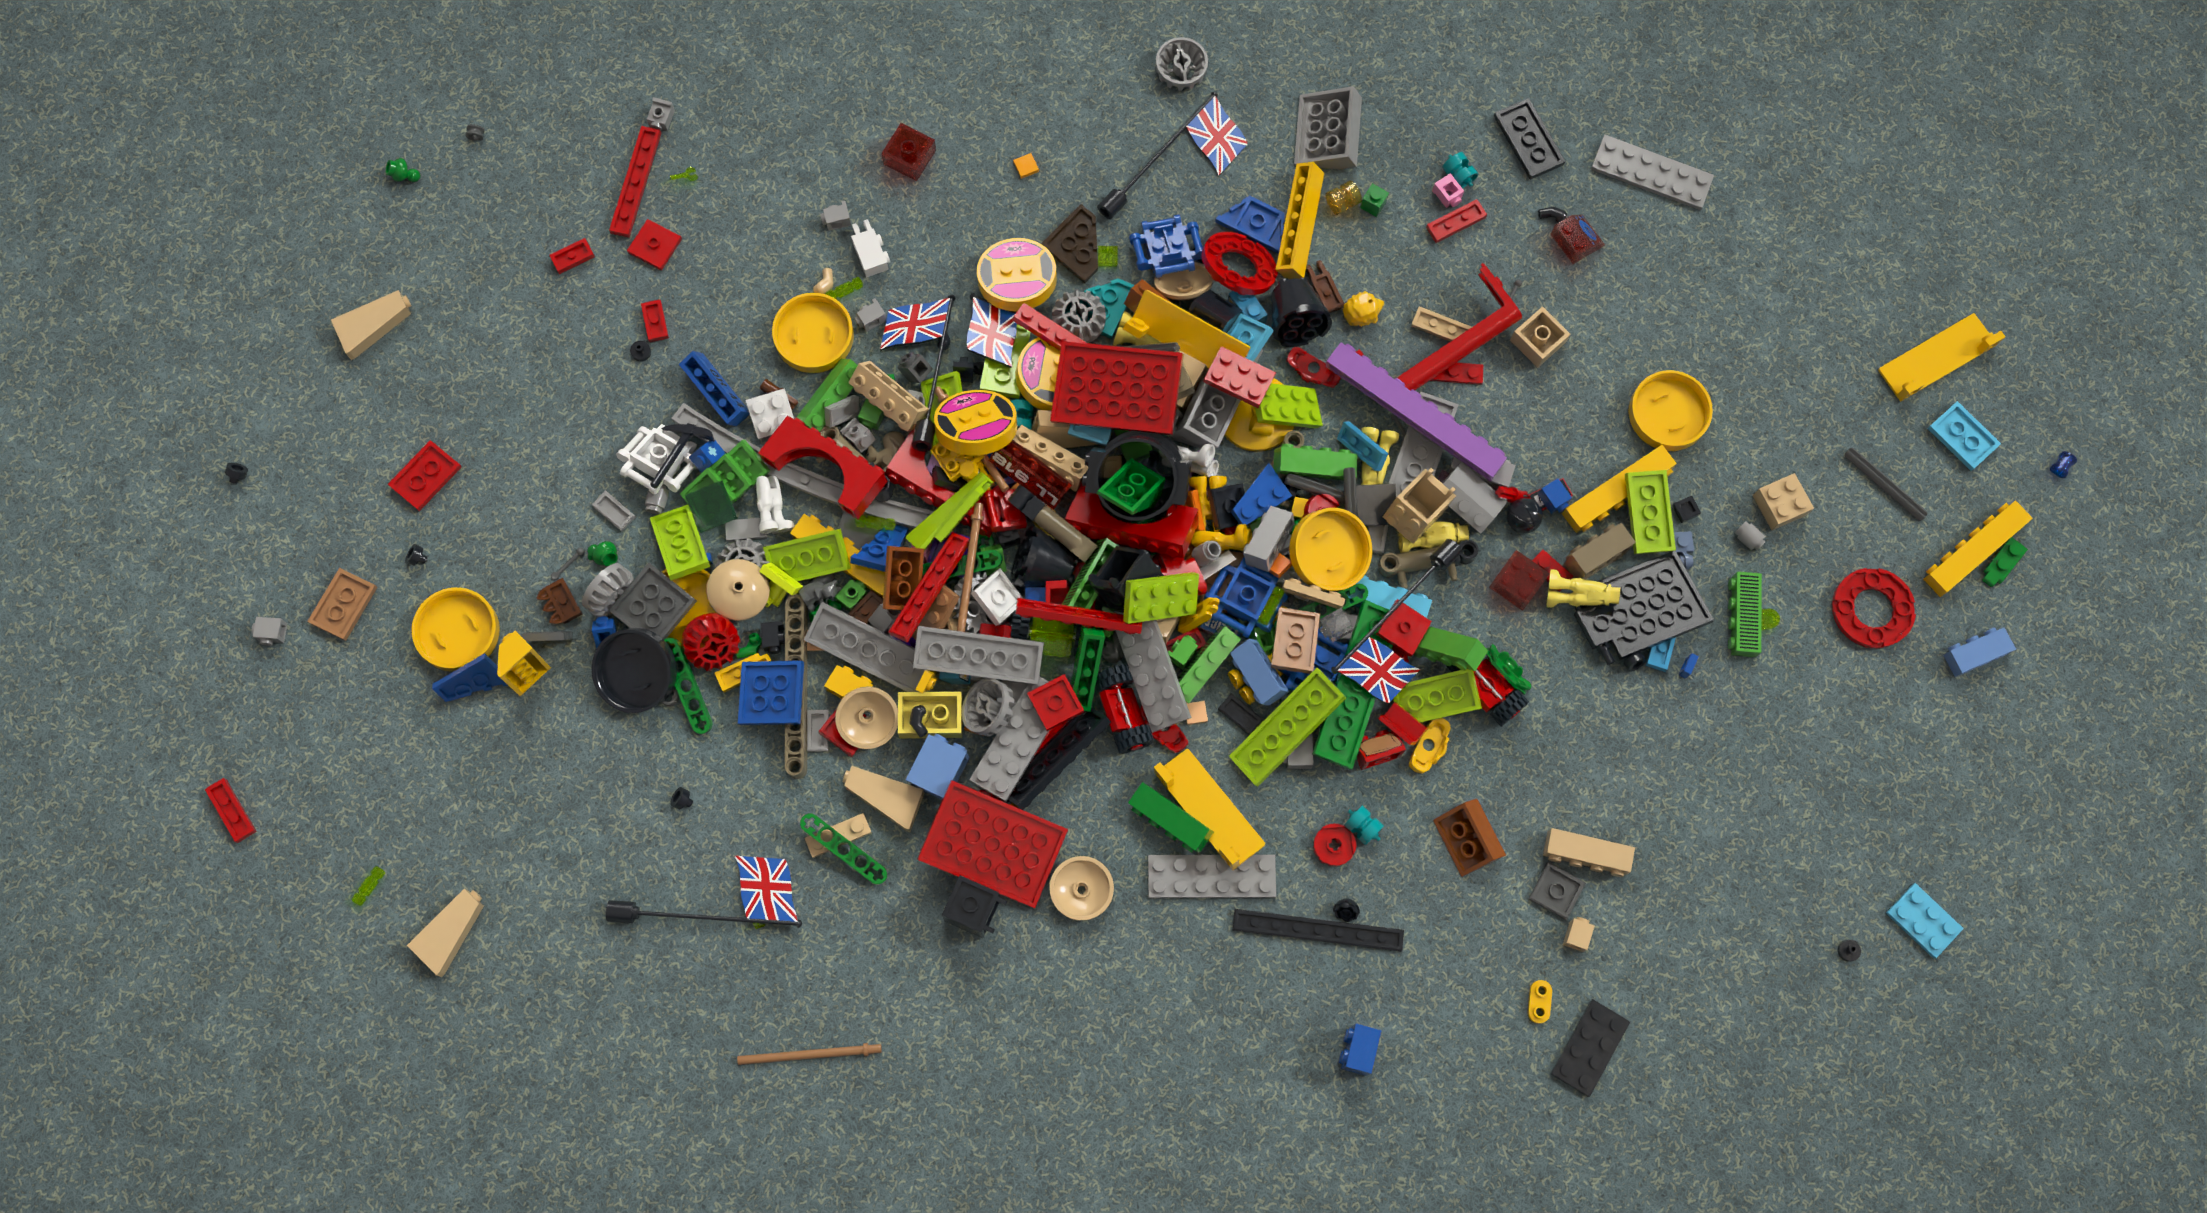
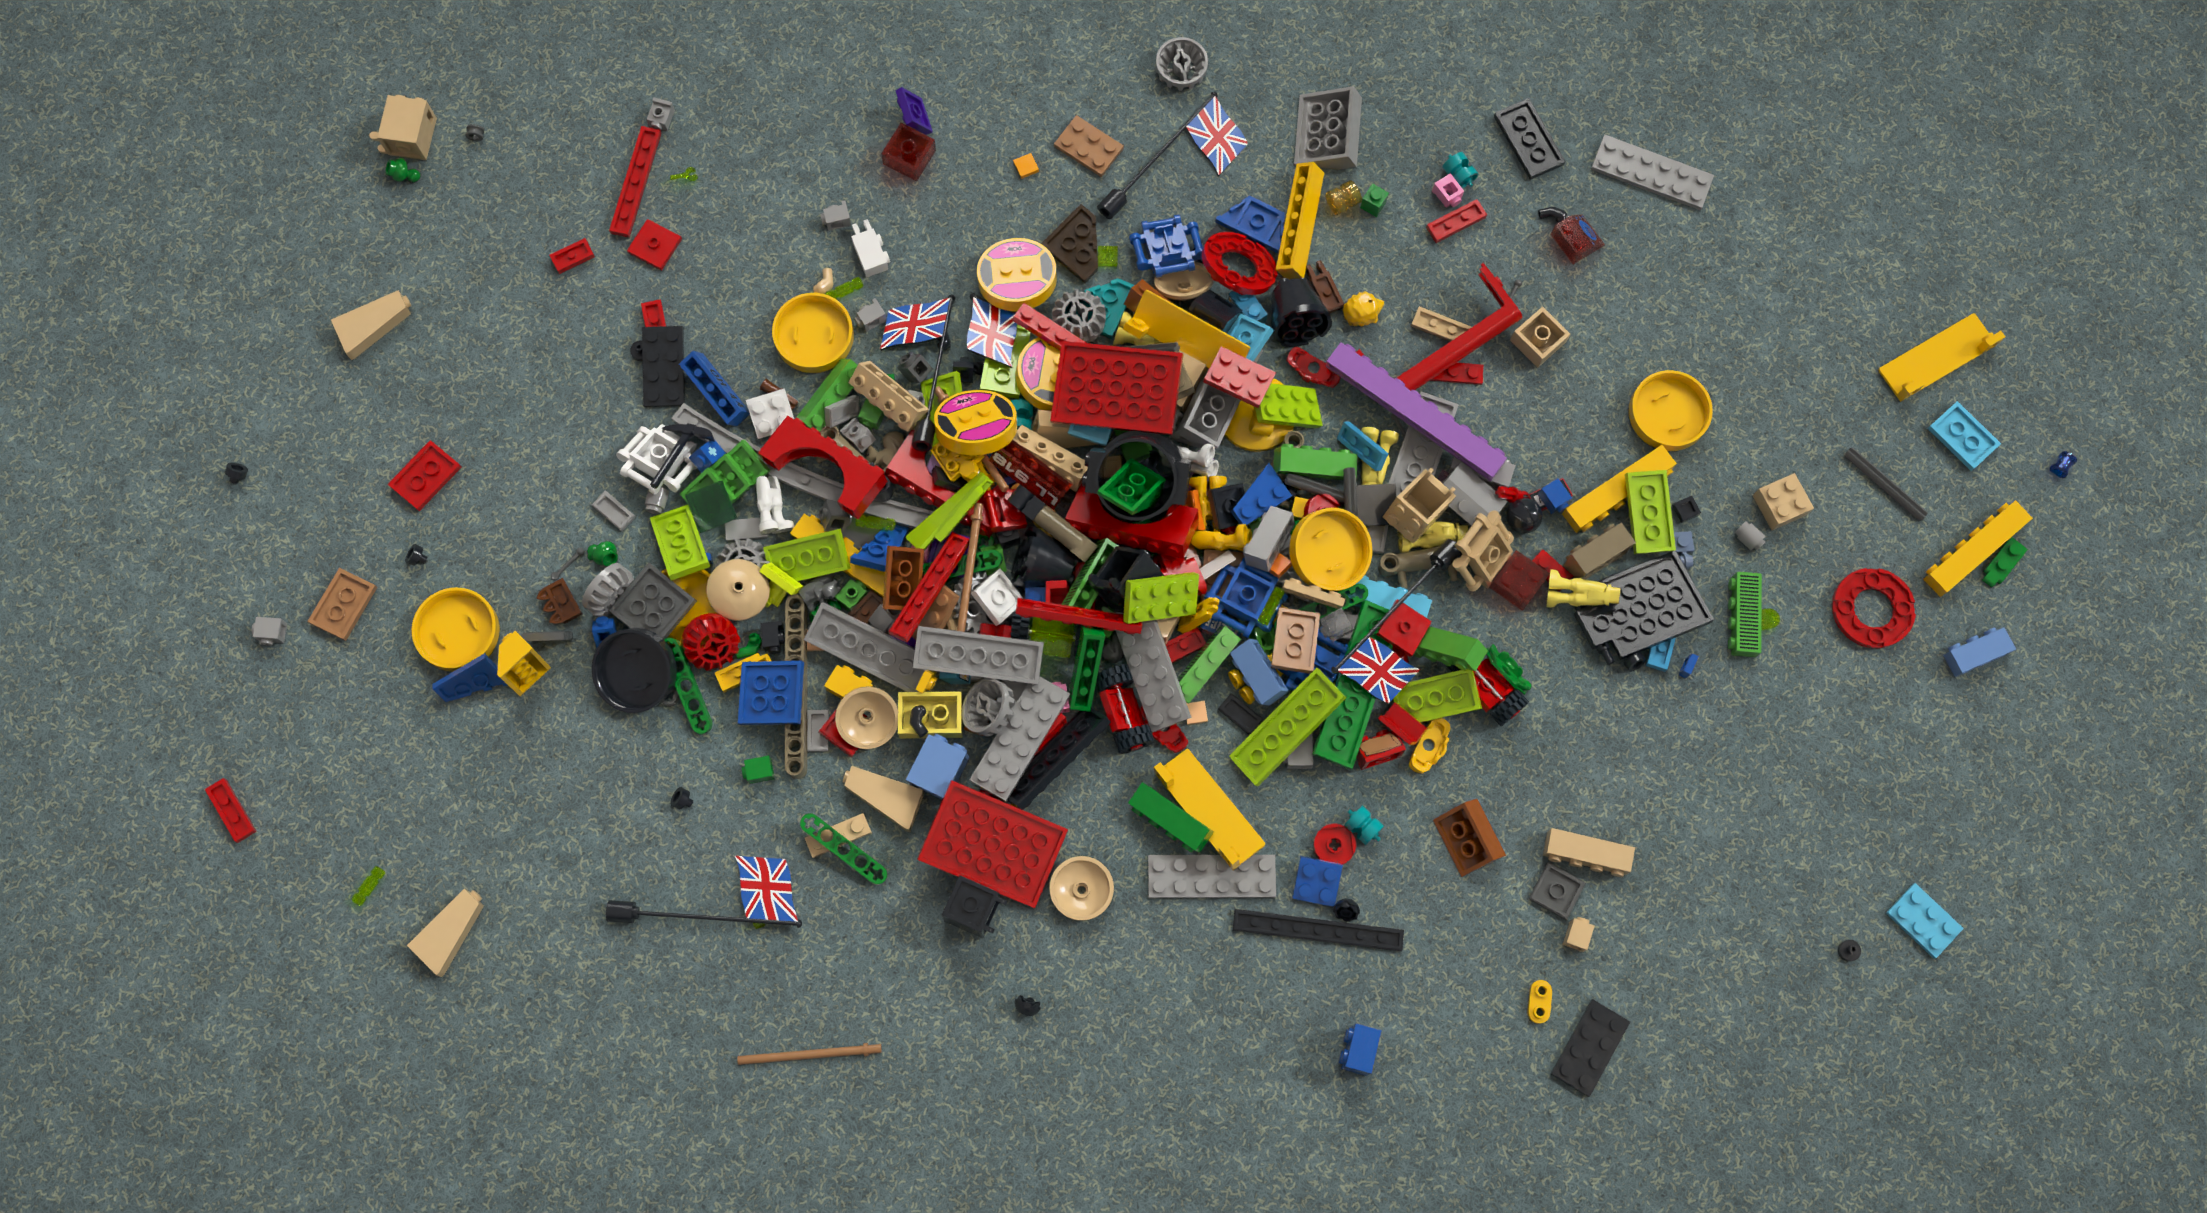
red plate [1027,674,1084,731] -> none
bright green brick [1168,635,1198,670] -> none
light grey brick [1192,541,1221,566] -> none
none -> tan container [369,95,437,160]
none -> black plate [642,326,685,407]
none -> green brick [742,755,775,784]
none -> dark grey brick [819,499,852,533]
none -> dark purple plate [895,87,933,135]
none -> black plate [1015,995,1041,1016]
none -> medium nougat plate [1054,115,1124,177]
none -> blue plate [1292,856,1343,907]
none -> tan brick [1453,510,1514,592]

